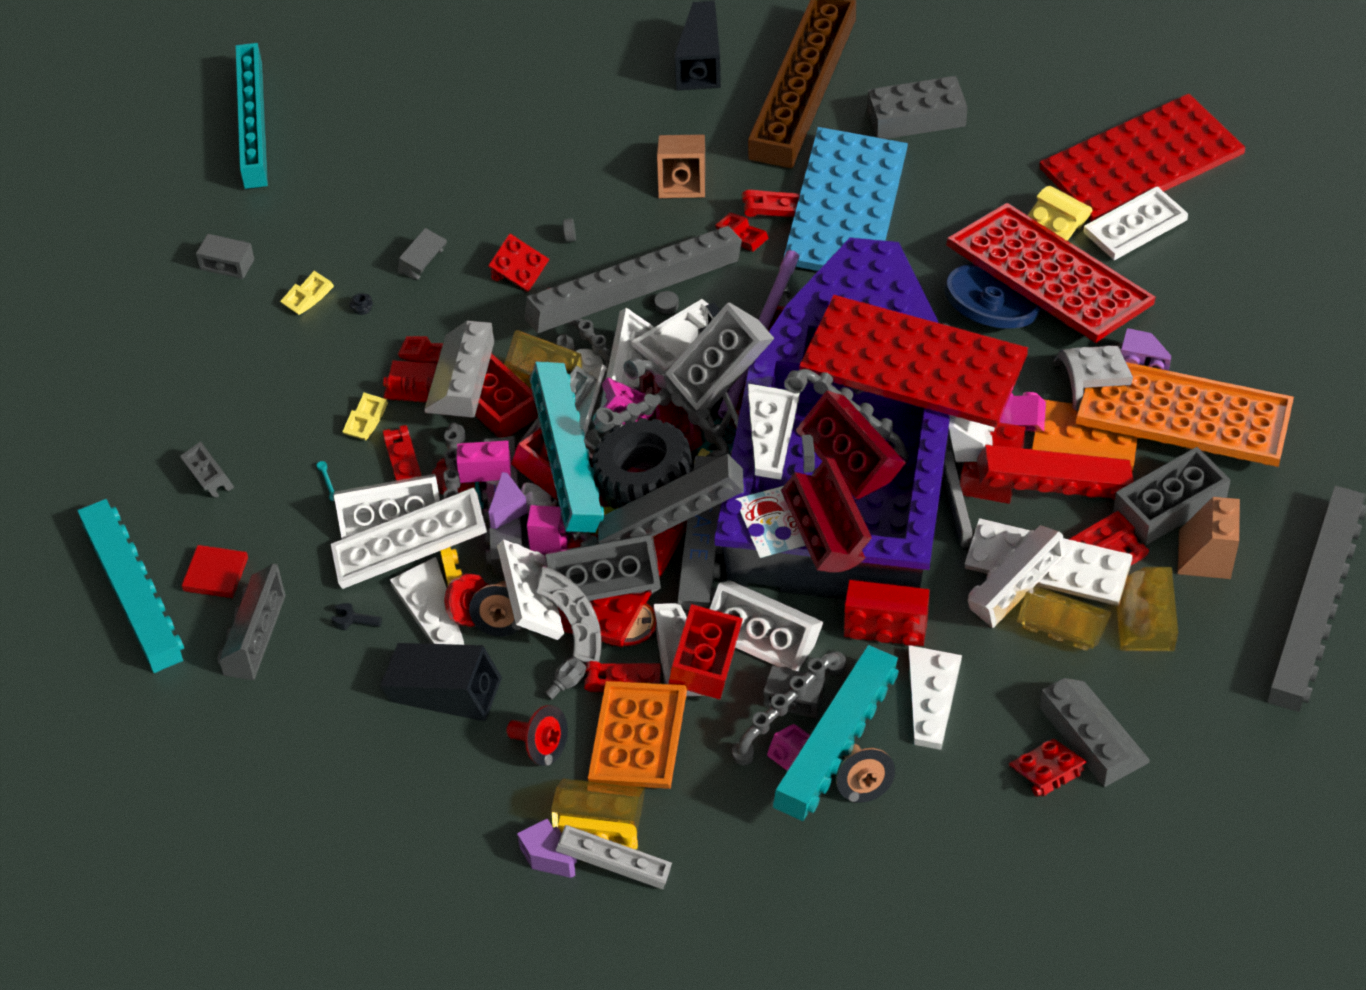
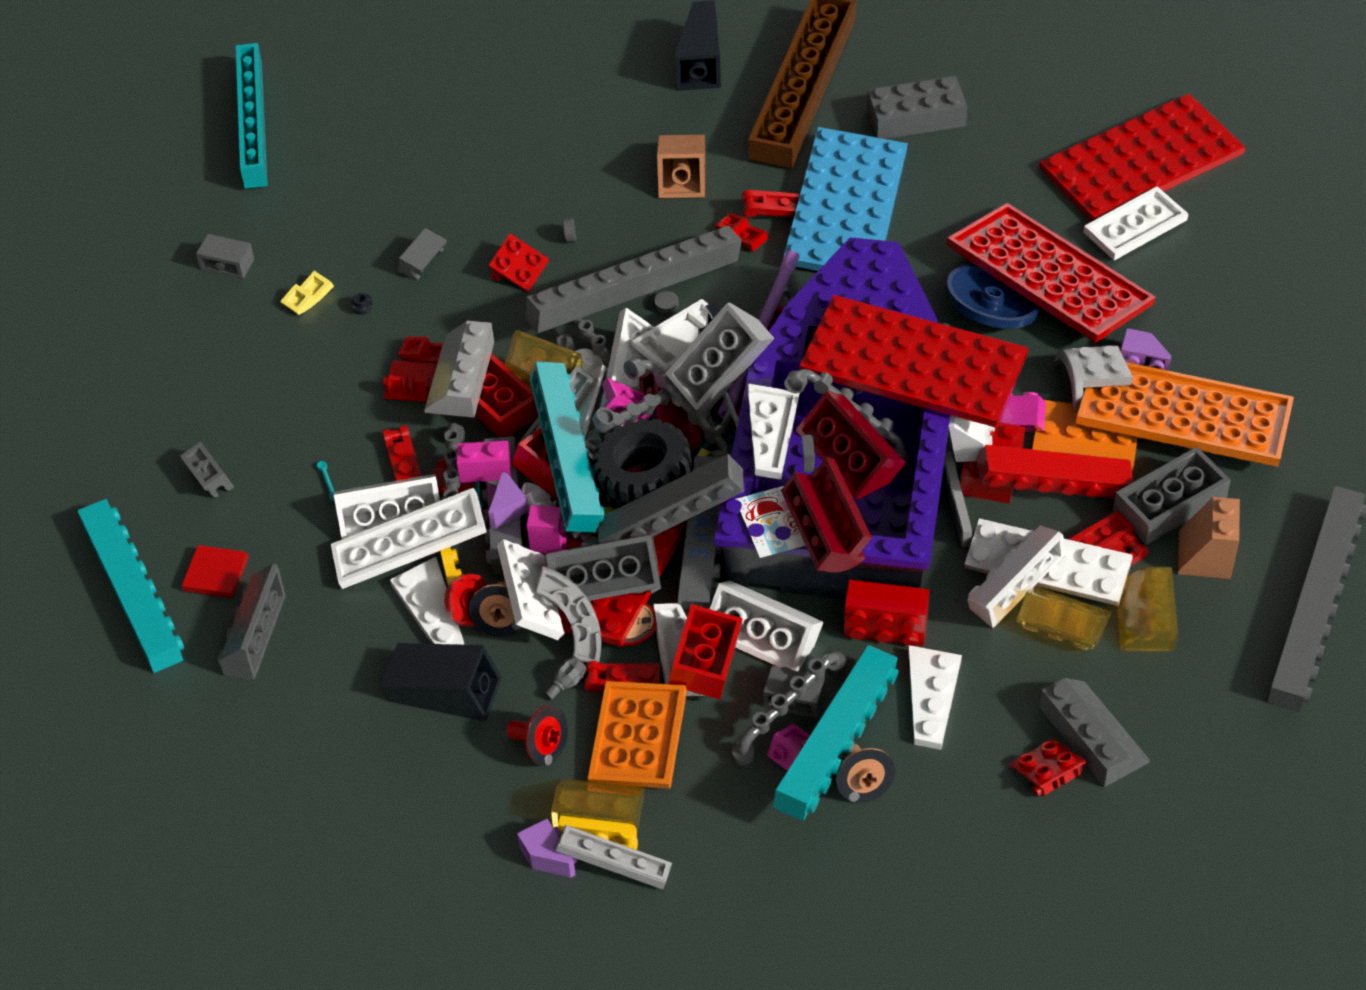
black bar [331,603,382,631] -> none
light yellow slope [343,393,388,440] -> none
light yellow brick [1027,186,1092,241] -> none

